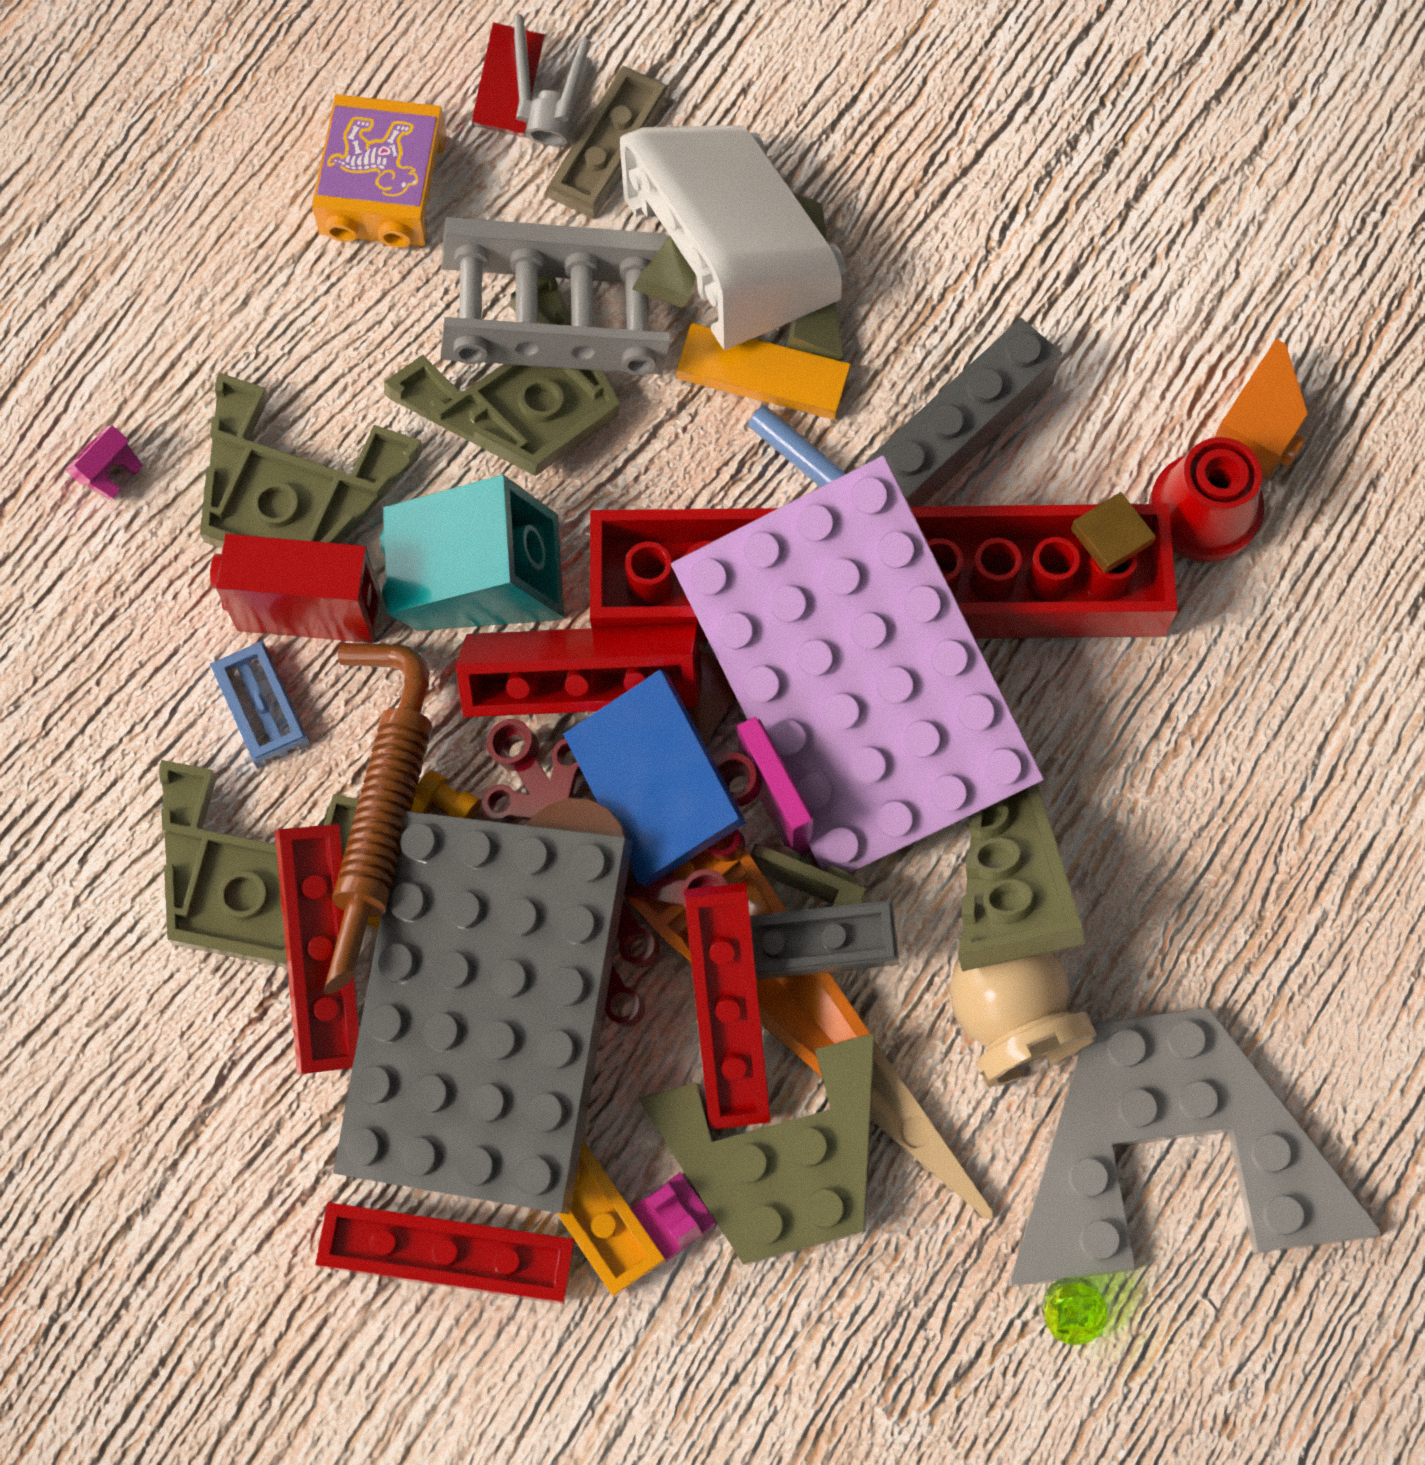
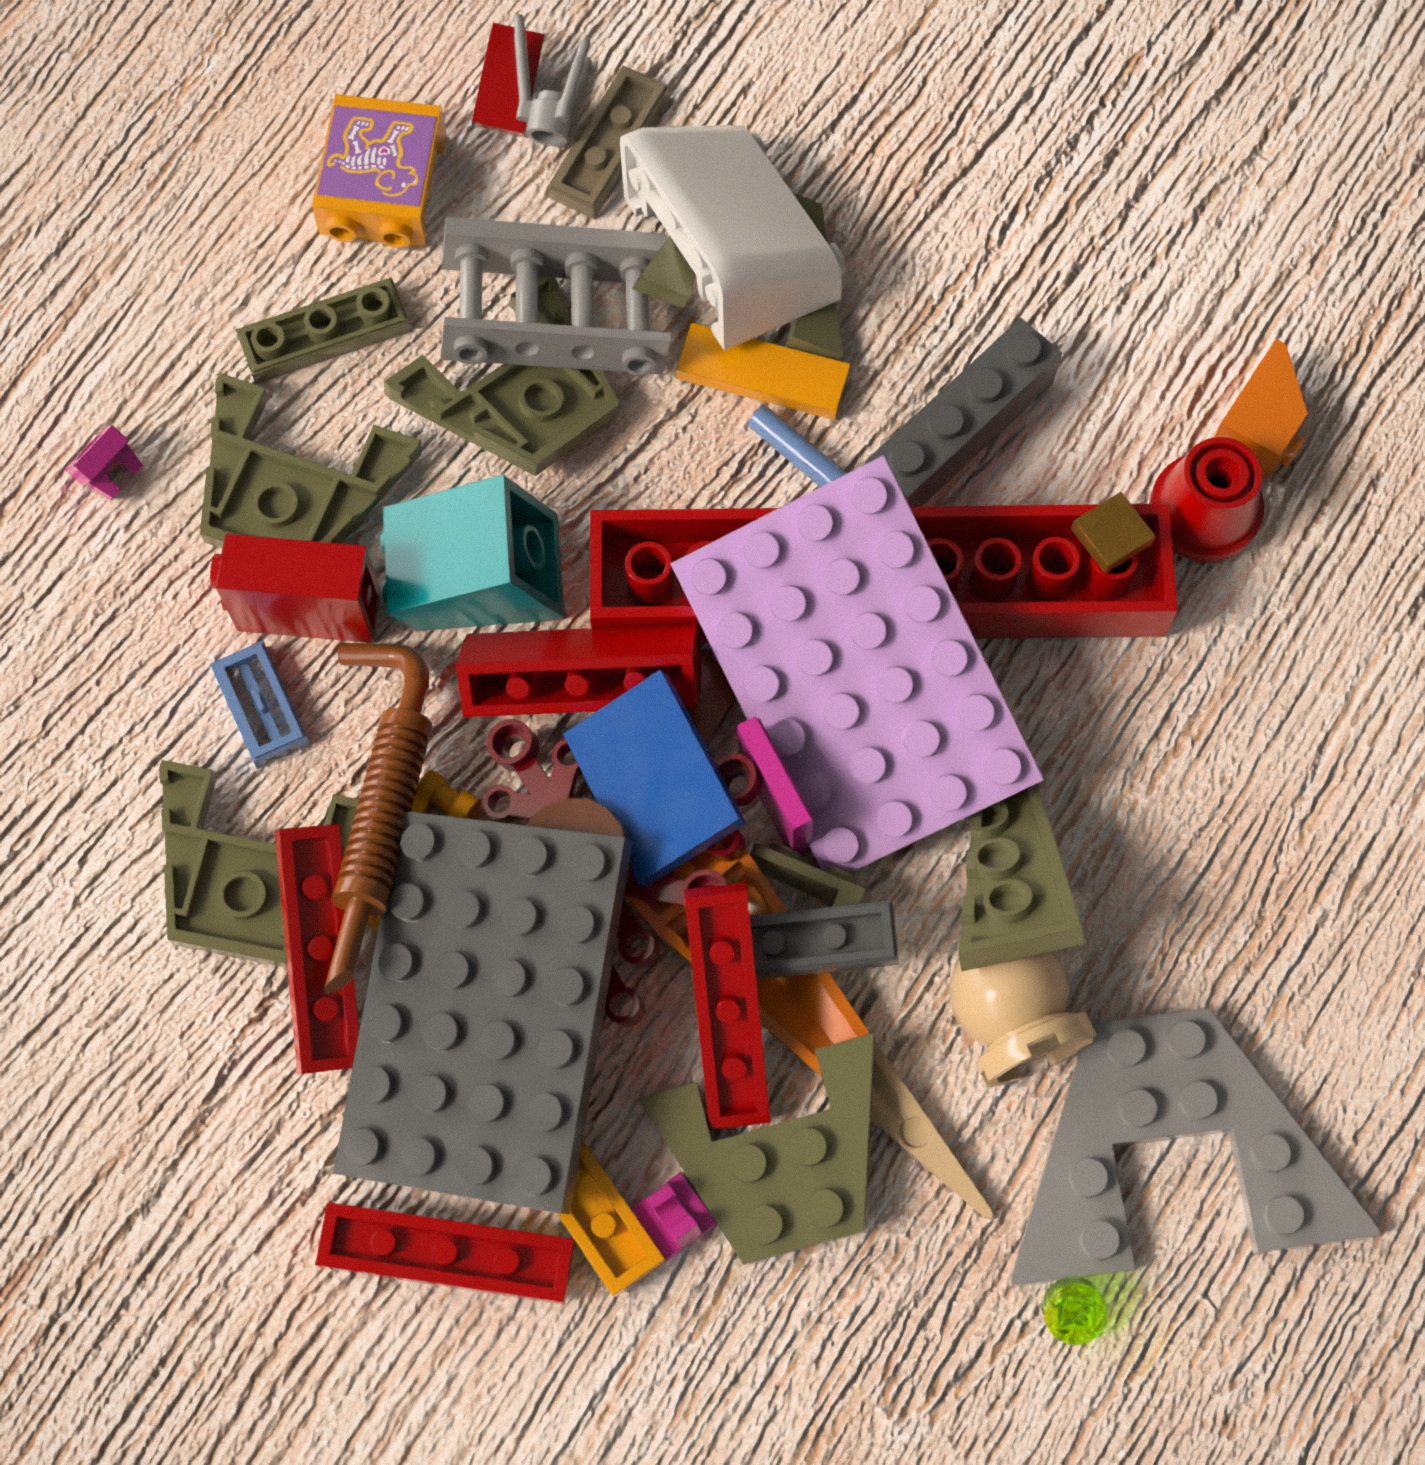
none -> olive tile [235,277,411,384]

